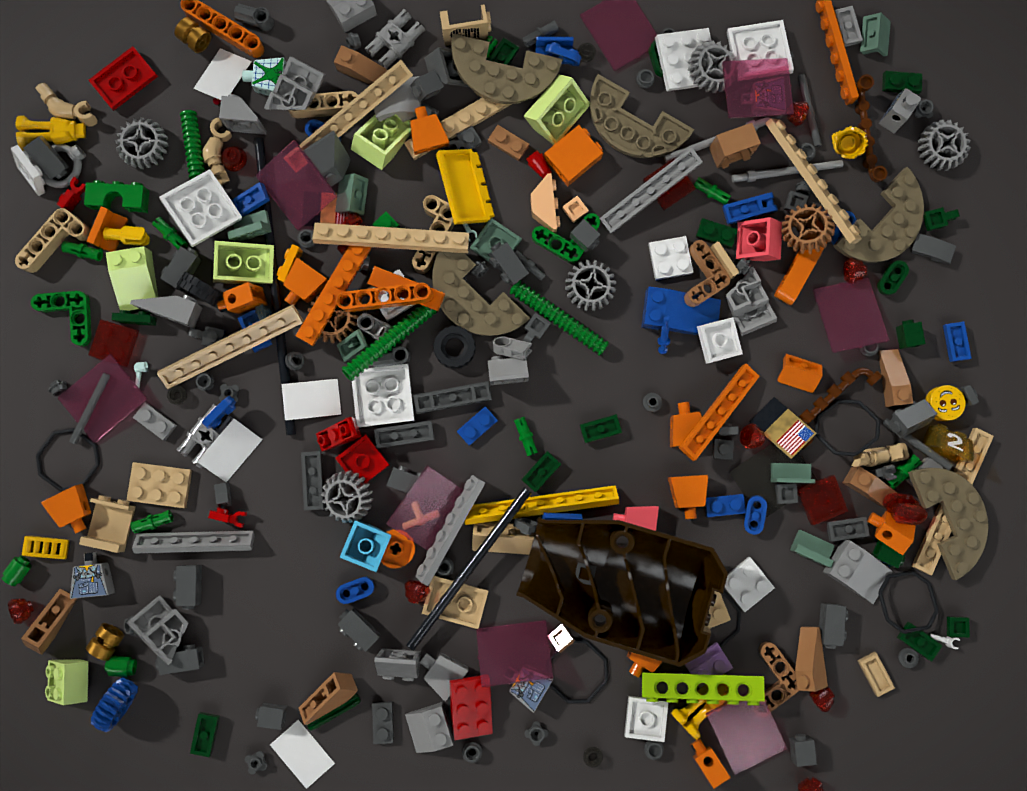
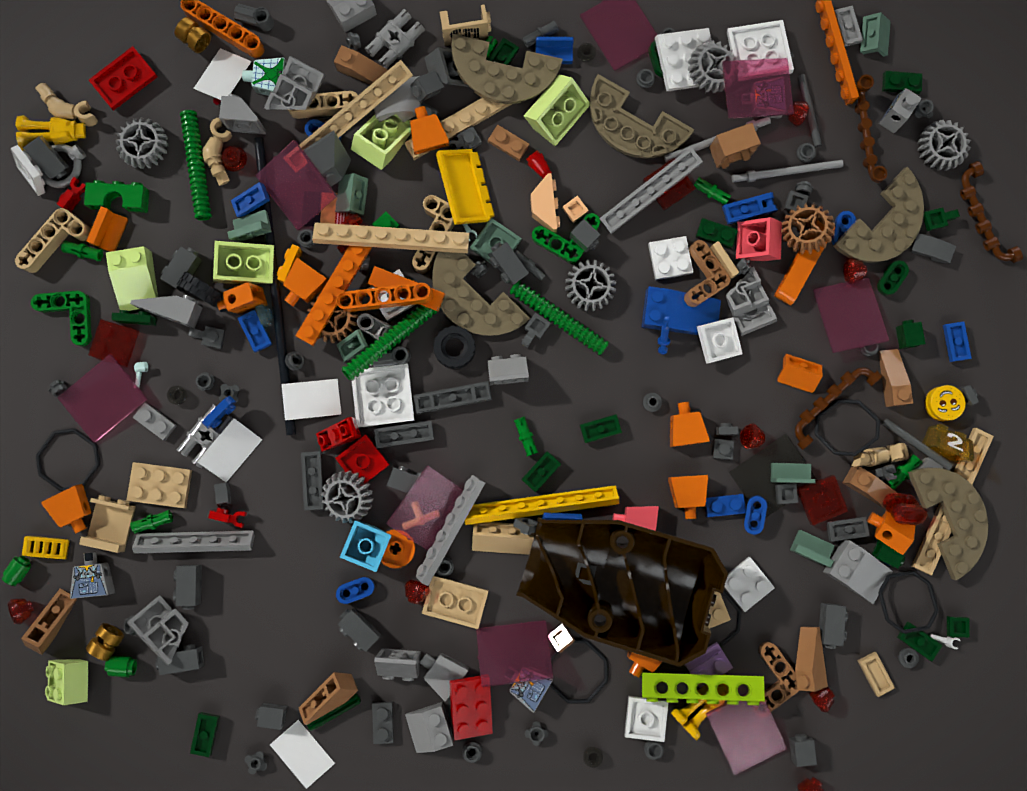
dark grey bar [69,372,111,444] -> none
blue gear [91,678,138,732] -> none
yellow arm [103,226,150,246] -> none
green pin [152,217,188,250] -> none
tan plate [157,304,303,389] -> none
white plate [159,169,242,247] -> none
black piece [406,487,532,651] -> none
blue plate [457,406,498,446] -> none
light grey piece [493,337,532,360] -> none
blue plate [544,42,582,66] -> none
orange brick [544,125,603,187] -> none
orange plate [679,363,760,461] -> none
orange torso [690,738,731,789] -> none
sticker [749,397,817,459] -> none
tan plate [765,118,862,244] -> none
yellow hair [832,126,868,159] -> none
dark grey brick [888,399,937,438] -> none
none -> reddish brown bar [960,161,1023,263]

